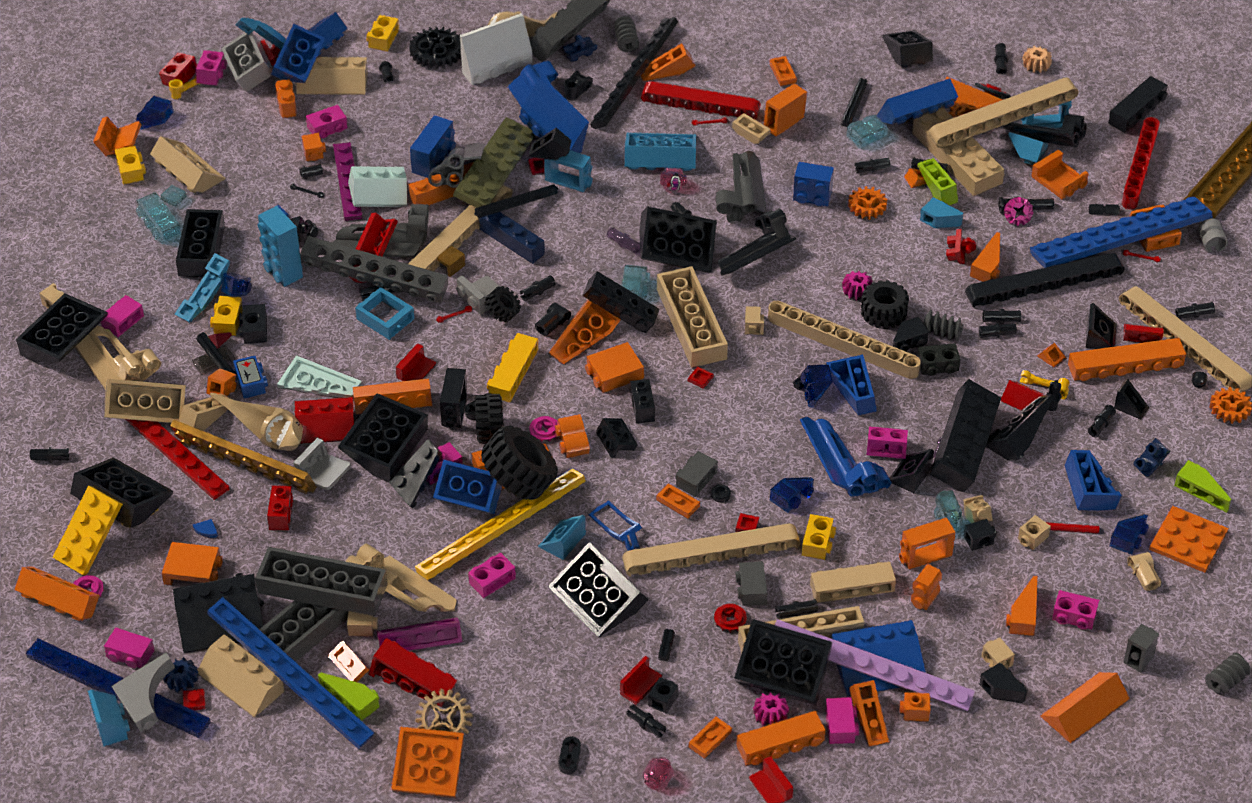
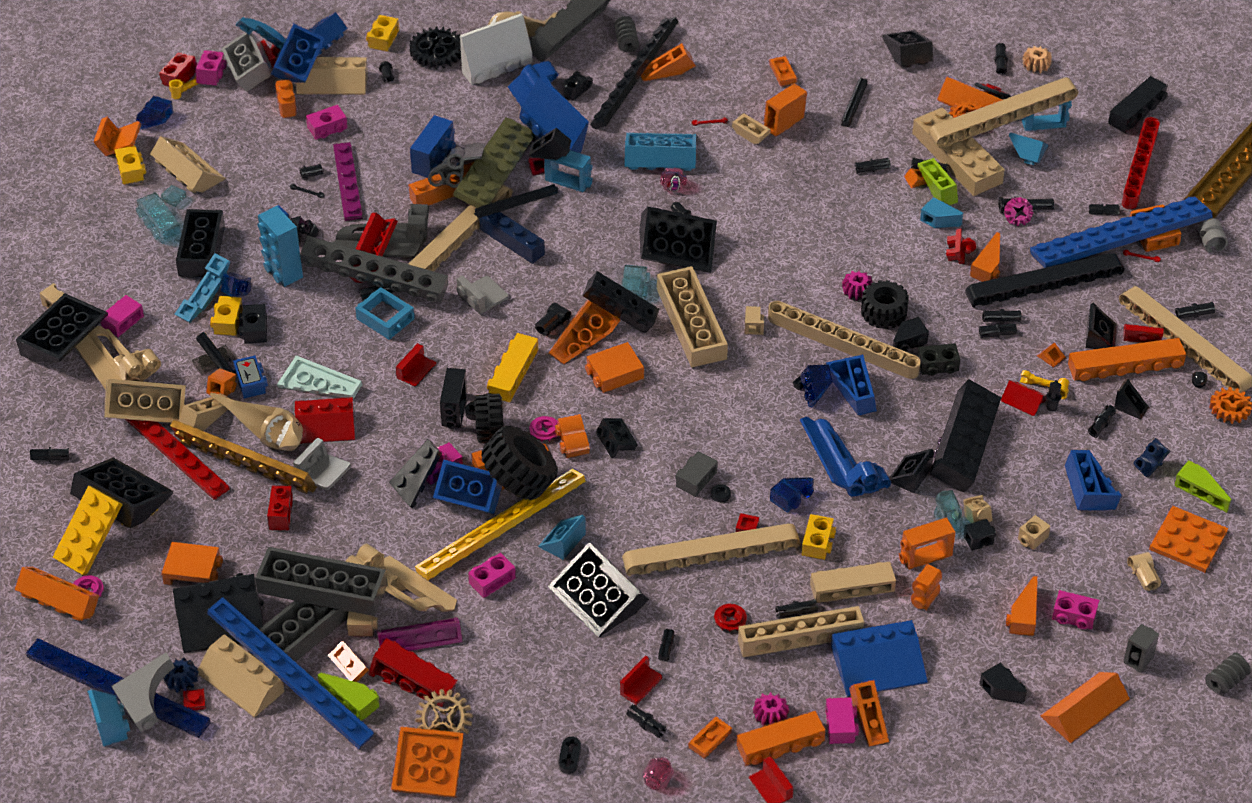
dark pink brick [104,627,155,668] -> none
blue tile [193,519,218,538] -> none
dark red slope [208,332,232,349] -> none
orange brick [301,133,326,161] -> none
black slope [338,393,428,482] -> none
light aqua slope [348,166,407,207] -> none
orange brick [353,379,432,414] -> none
red hinge [436,306,472,323] -> none
pearl gold panel [437,246,465,277] -> none
black tyre [485,286,521,322] -> none
black pin [520,275,556,301] -> none
dark blue hips [563,35,598,62] -> none
blue sword [588,501,642,551] -> none
clear purple pin [607,227,640,253] -> none
black brick [630,379,655,423] -> none
red beam [641,81,761,120] -> none
black brick [648,677,679,714] -> none
orange plate [656,483,700,519] -> none
red tile [688,366,714,389] -> none
dark grey panel [715,151,767,223] -> none
black panel [718,209,796,276] -> none
black slope [734,619,833,706] -> none
dark grey brick [735,561,767,606] -> none
lavender plate [775,619,975,711] -> none
blue brick [793,162,834,206] -> none
clear light blue brick [846,115,888,148] -> none
orange gear [848,186,887,220] -> none
dark pink brick [866,426,908,459] -> none
blue slope [875,78,958,124] -> none
orange brick [899,692,930,722] -> none
dark grey piece [923,309,964,341] -> none
tan brick [981,637,1015,668] -> none
black wedge [986,394,1054,460] -> none
black panel [997,114,1087,148] -> none
orange panel [1031,150,1089,199] -> none
red bar [1046,522,1100,534] -> none
clear blue slope [1110,514,1149,555] -> none

